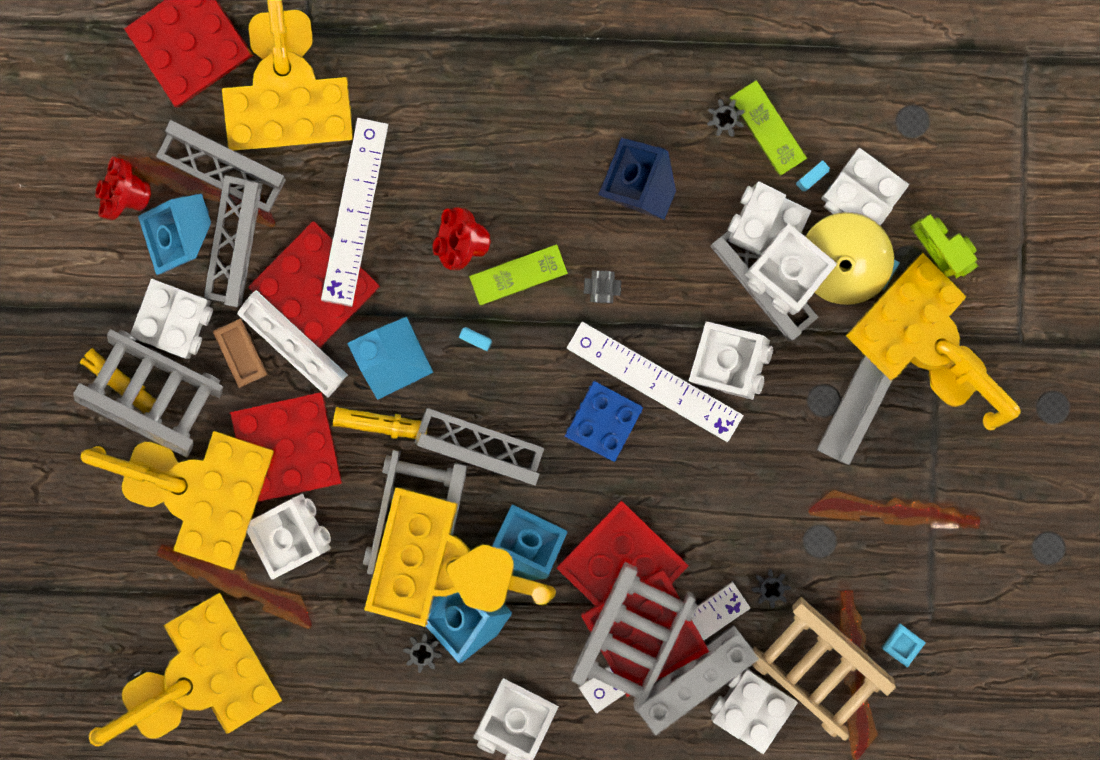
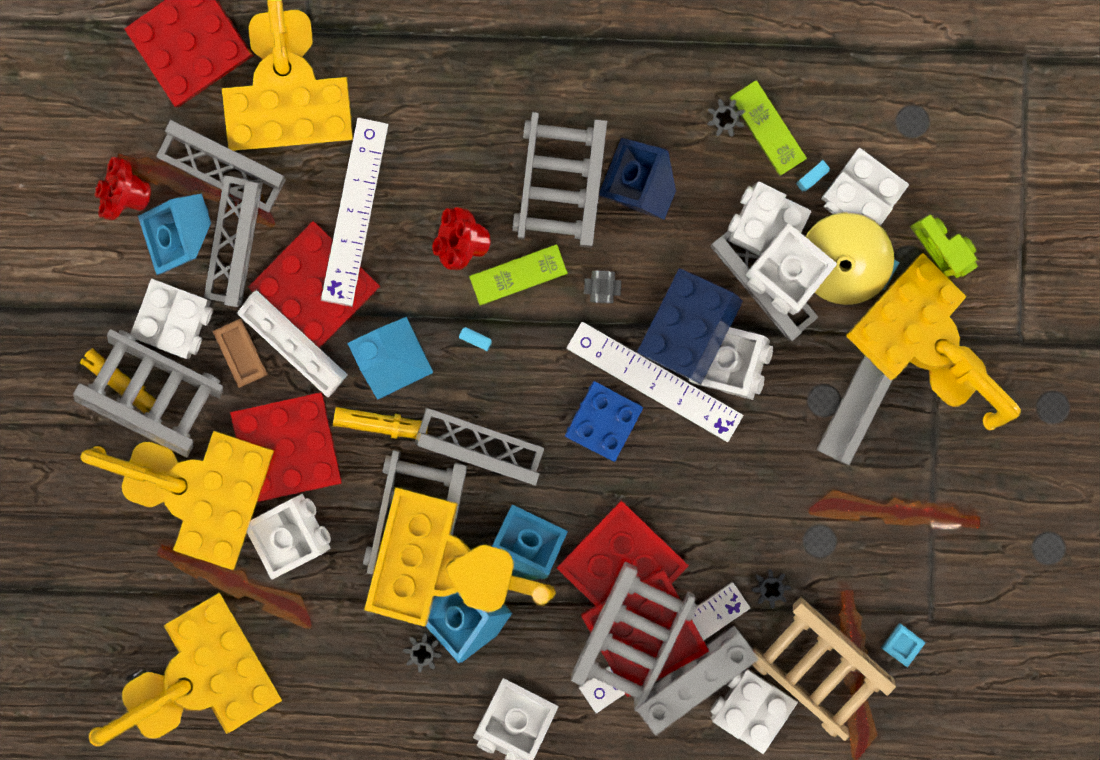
none -> light grey fence [512,112,607,248]
none -> dark blue brick [637,268,743,385]

